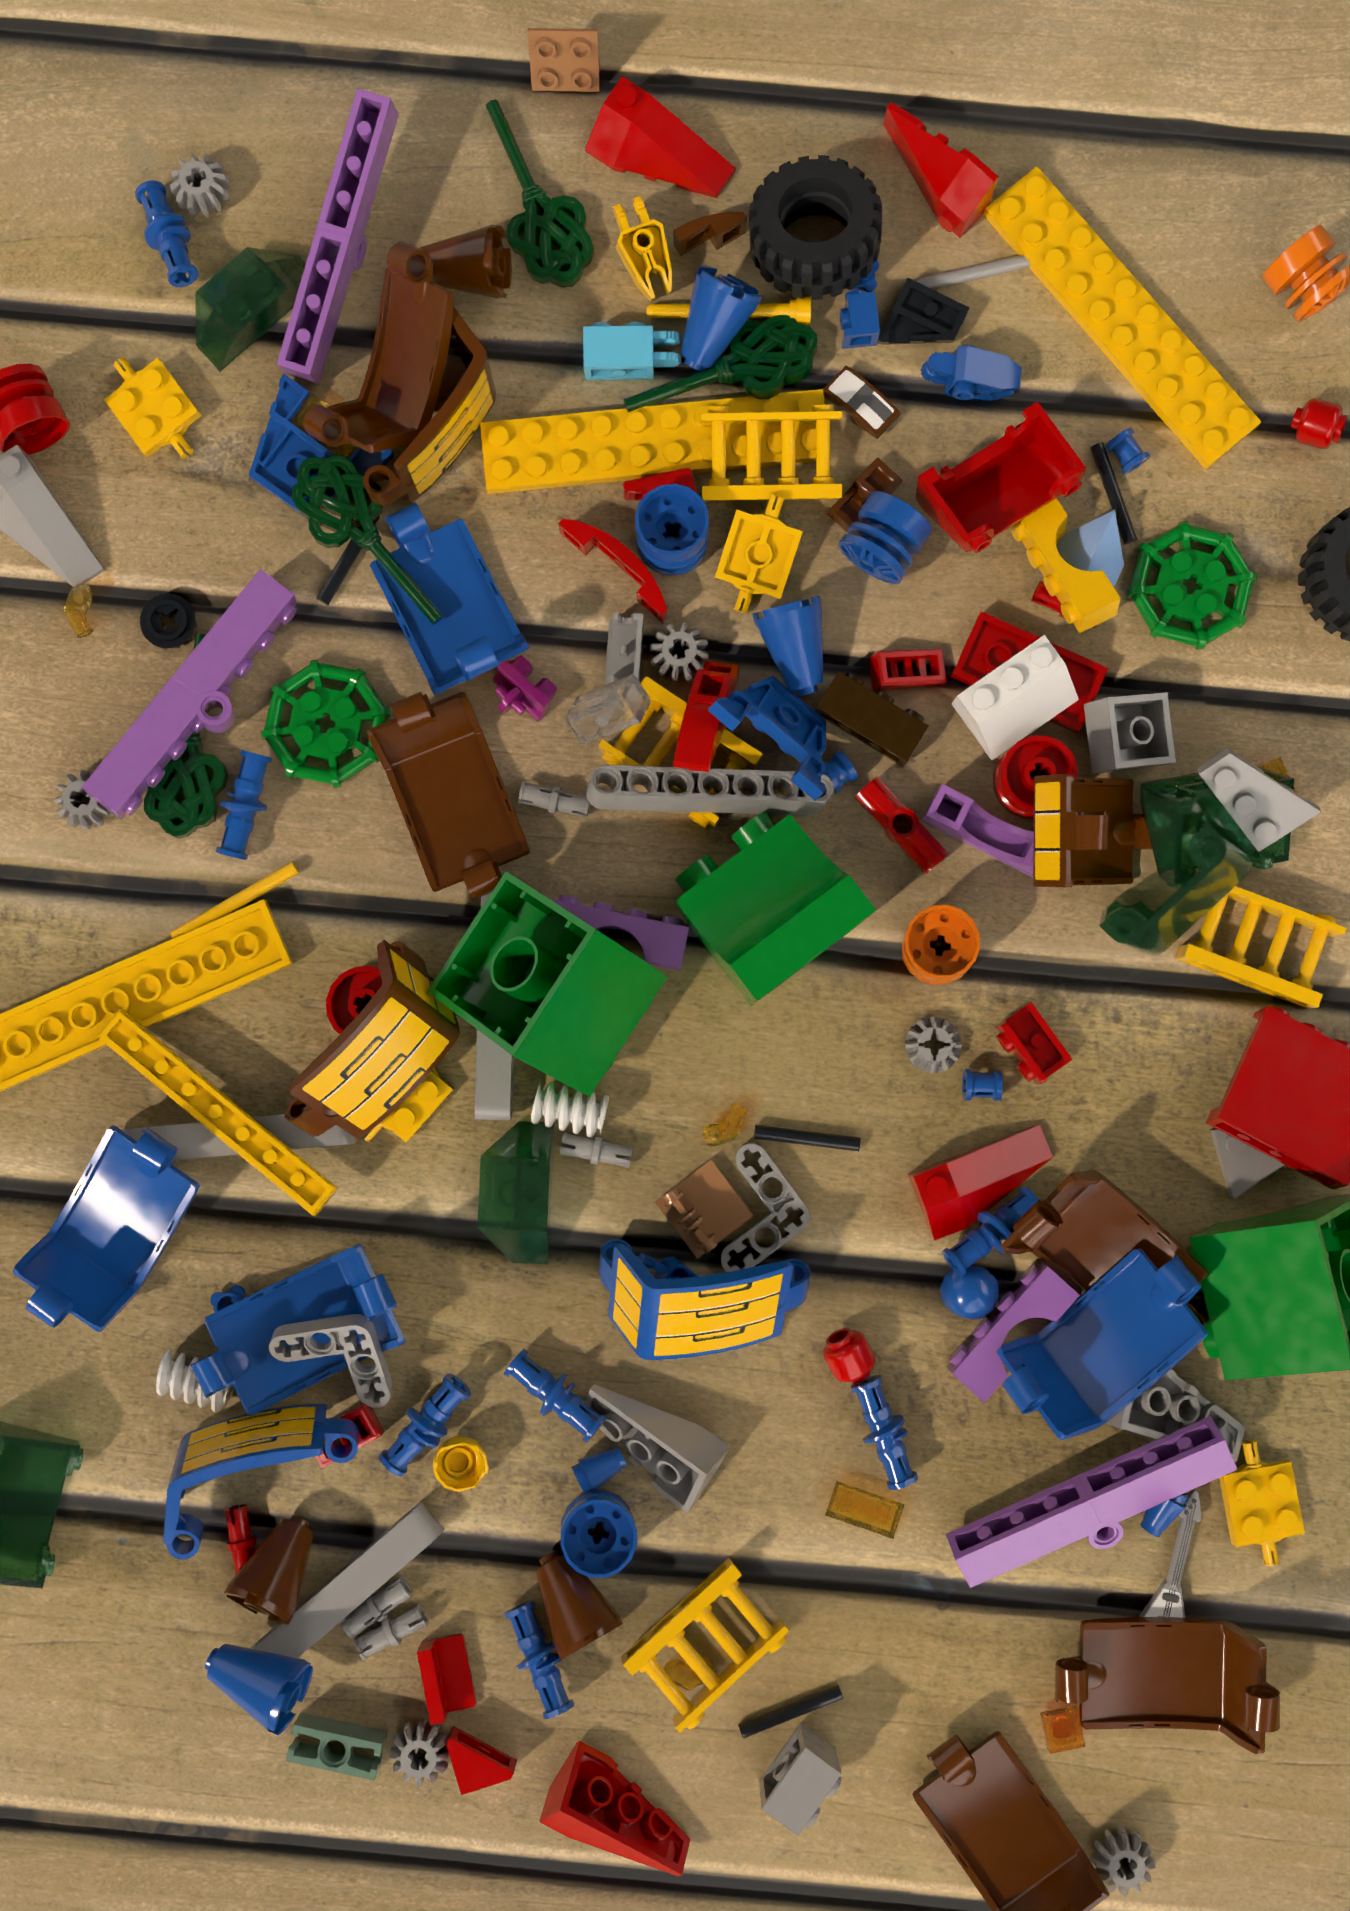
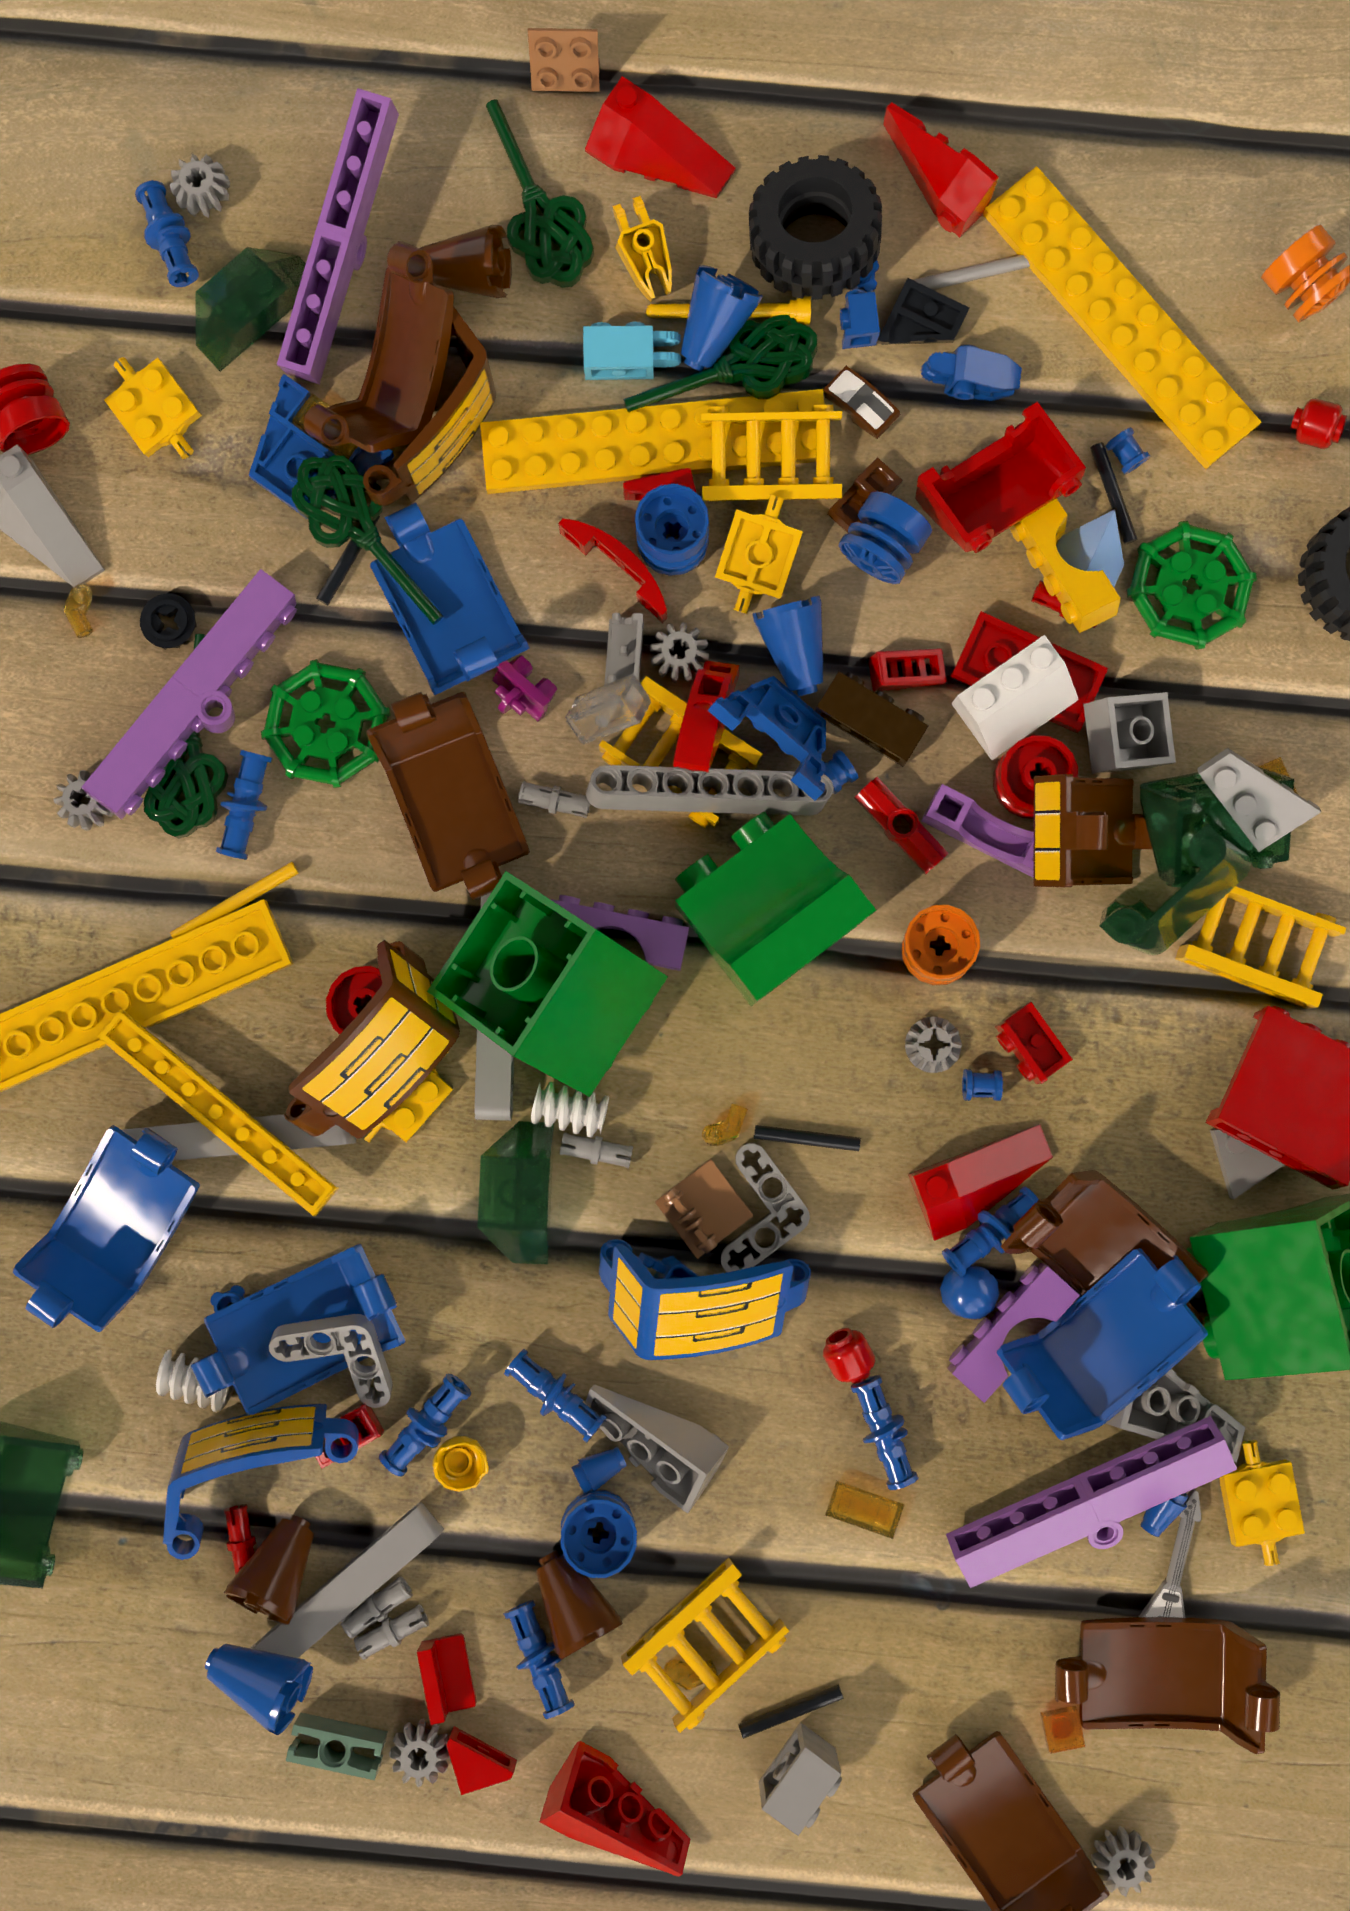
reddish brown slope [673,212,747,256] -> none

